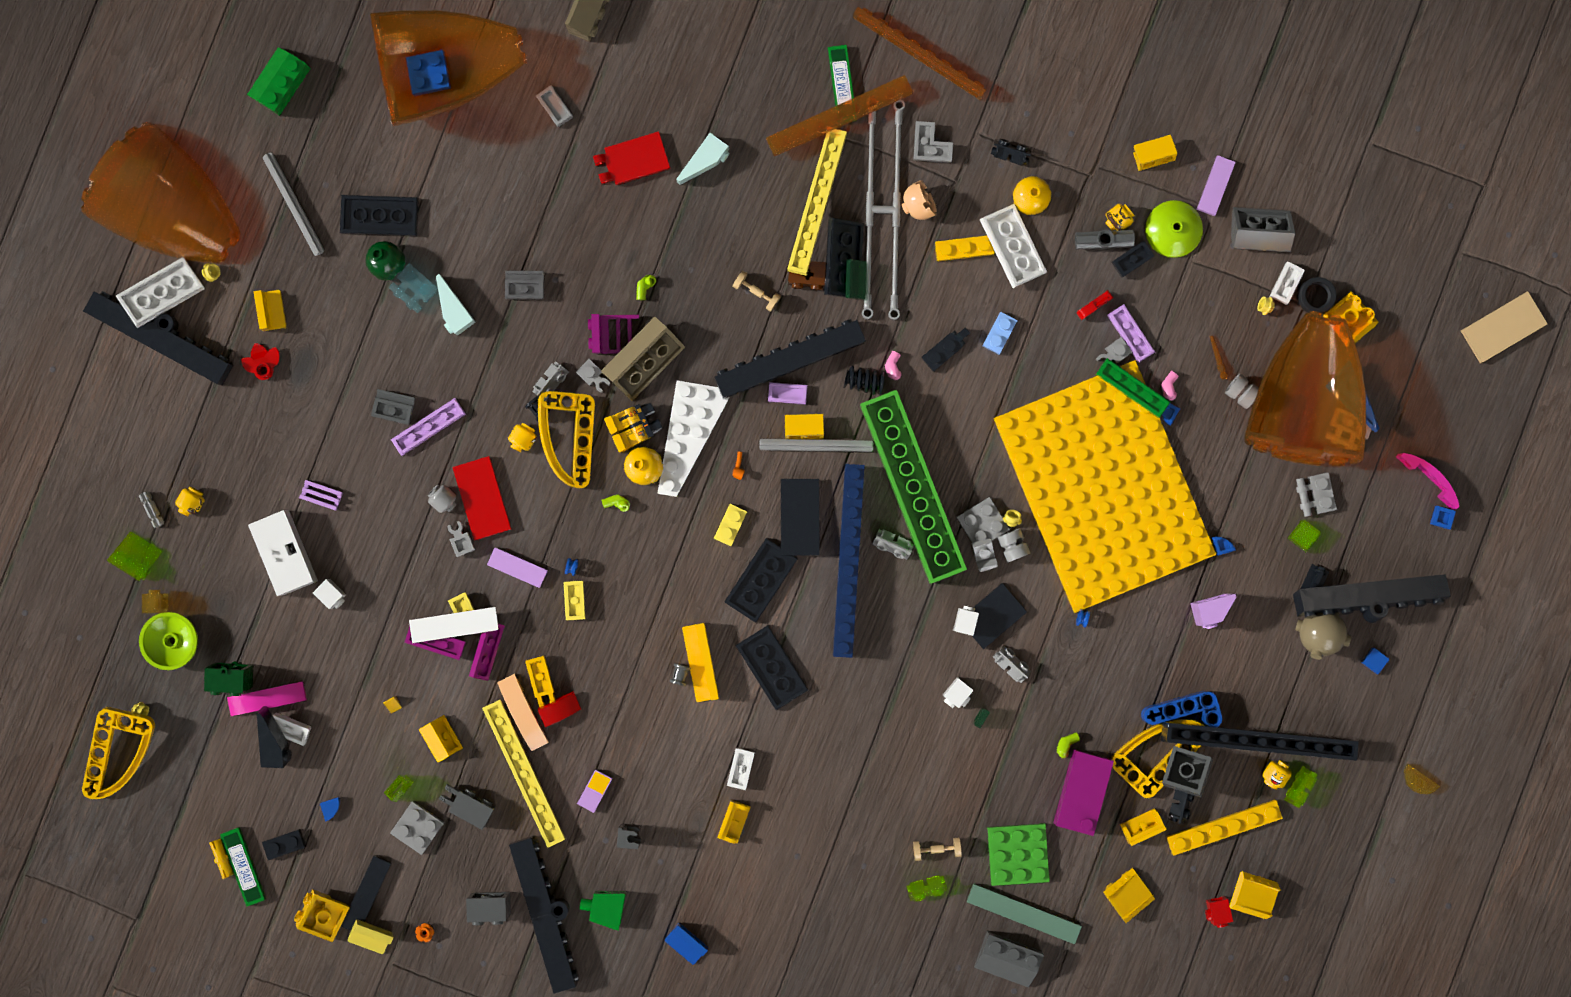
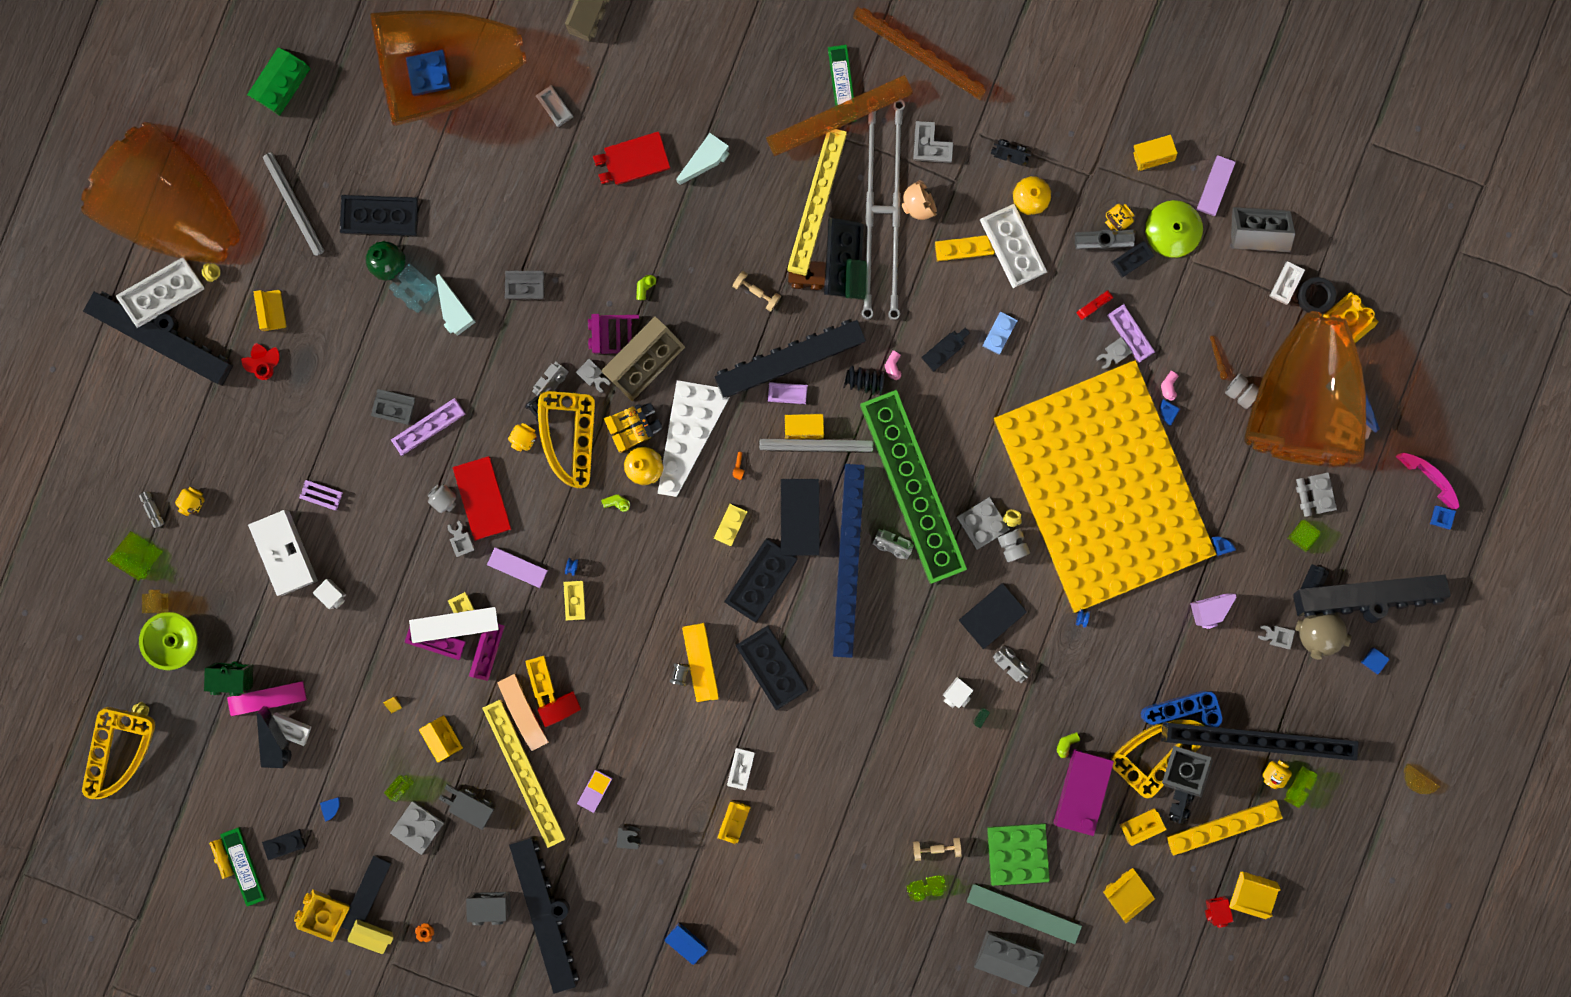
green torso [580,891,626,931] -> none
white brick [953,606,979,636] -> none
light grey bracket [972,538,998,572] -> none
green tile [1095,358,1170,418] -> none
light yellow plate [1257,297,1275,315] -> none
tan tile [1461,291,1547,363] -> none
none -> light grey plate [1258,626,1295,649]

